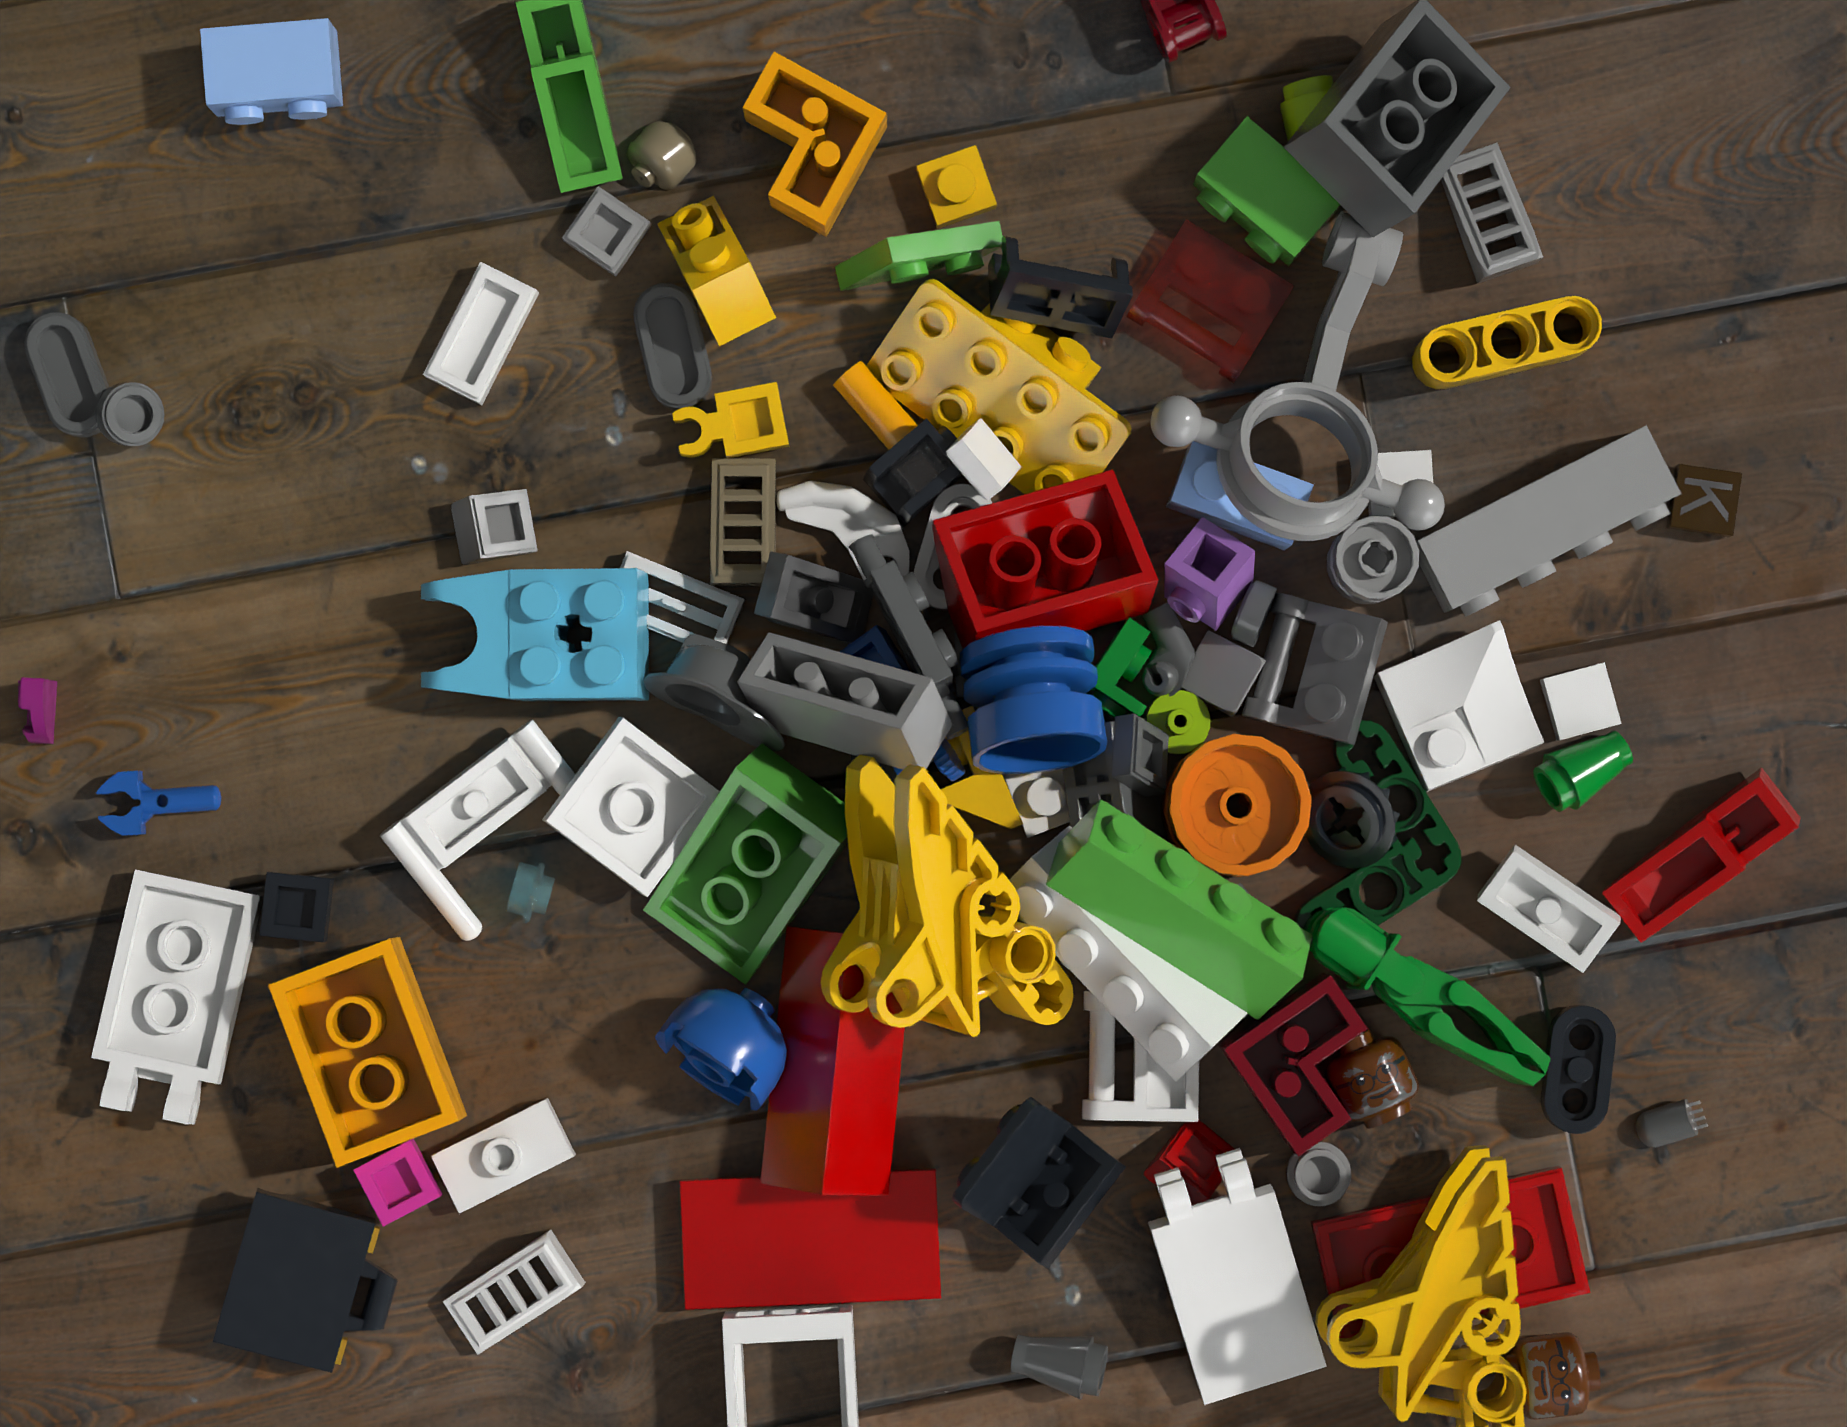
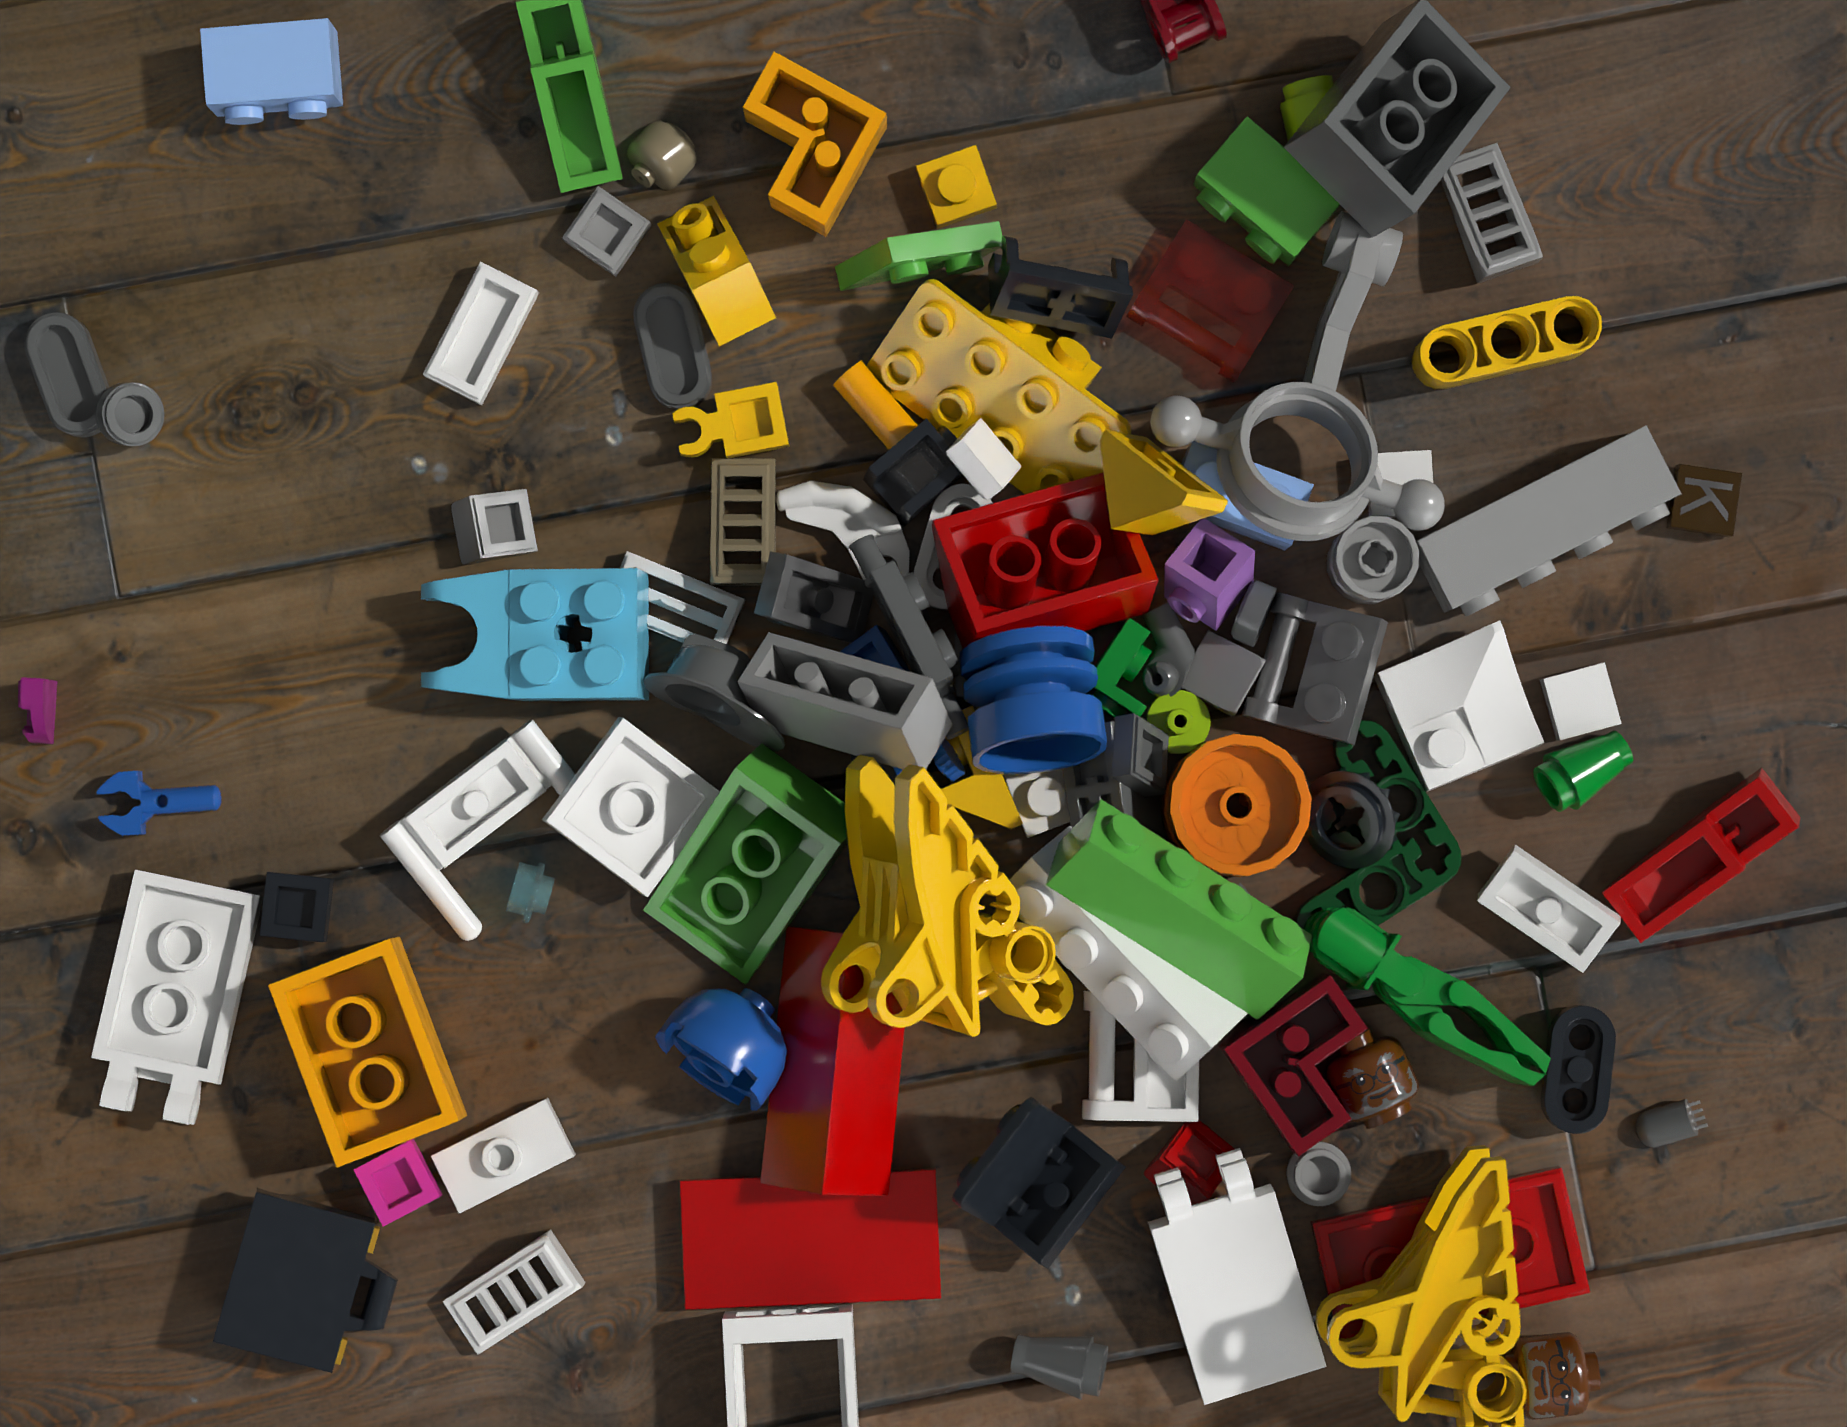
none -> yellow slope [1099,429,1228,535]

